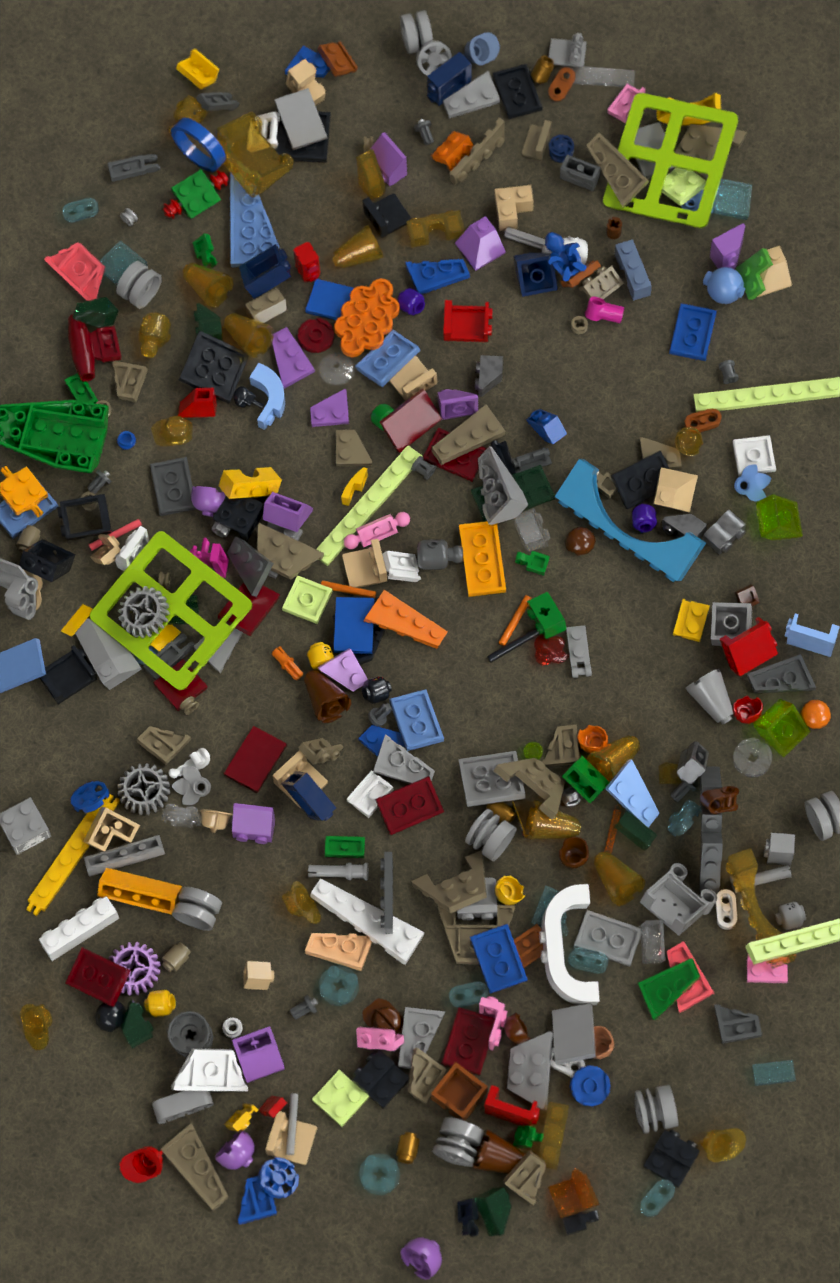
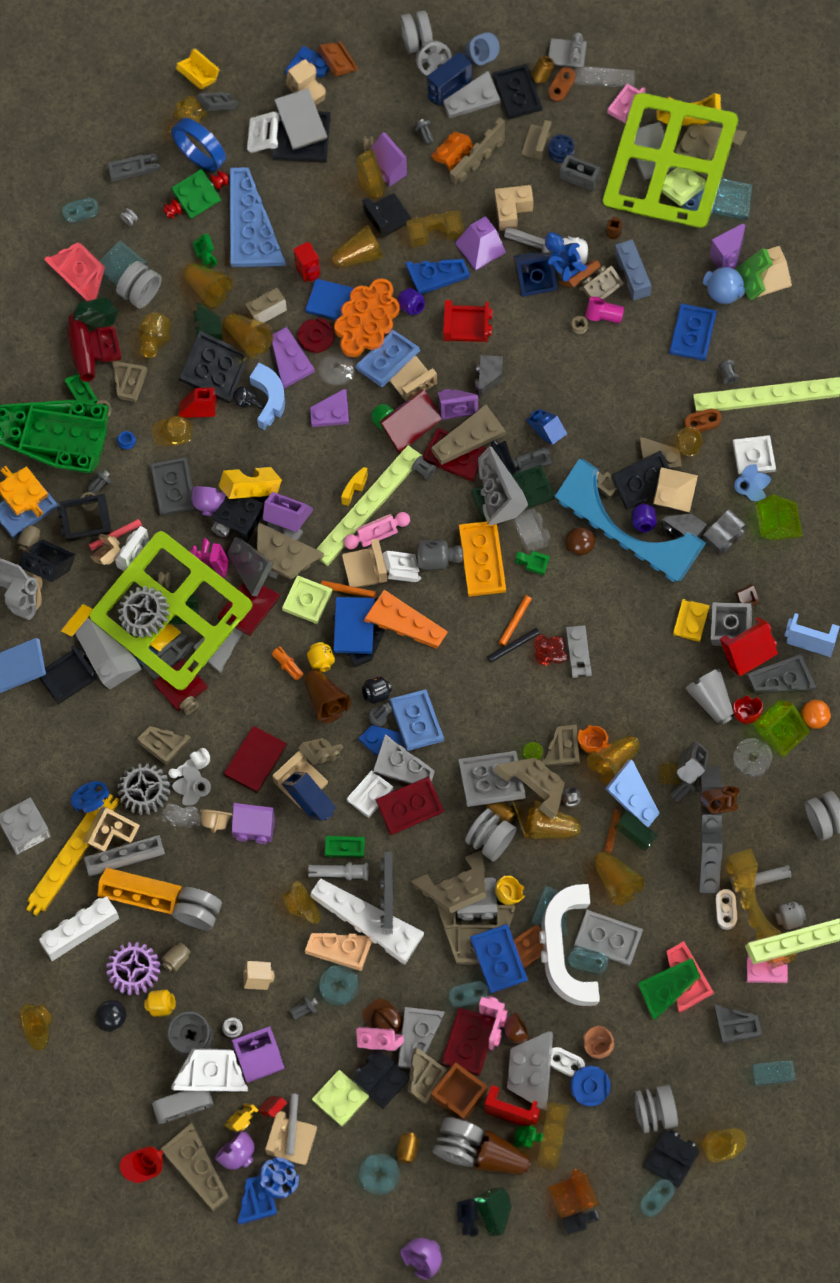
dark red tile [65,947,131,1007] -> none
clear green slope [121,1000,154,1049] -> none
clear yellow windscreen [215,111,294,198] -> none
dark blue window [239,244,291,299] -> none
lavender wing [318,648,368,691] -> none
dark tan wing [336,430,372,466] -> none
dark tan wing [503,1150,546,1205] -> none
green brick [526,592,567,639] -> none
light grey tile [552,1003,596,1065] -> none
reddish brown hair [559,836,589,868] -> none
green brick [562,756,610,803] -> none
dark tan wing [586,133,649,208] -> none
light grey piece [640,863,717,936] -> none
clear brick [640,920,665,964] -> none
clear light blue plate [668,799,701,837] -> none
light grey brick [764,833,795,866] -> none

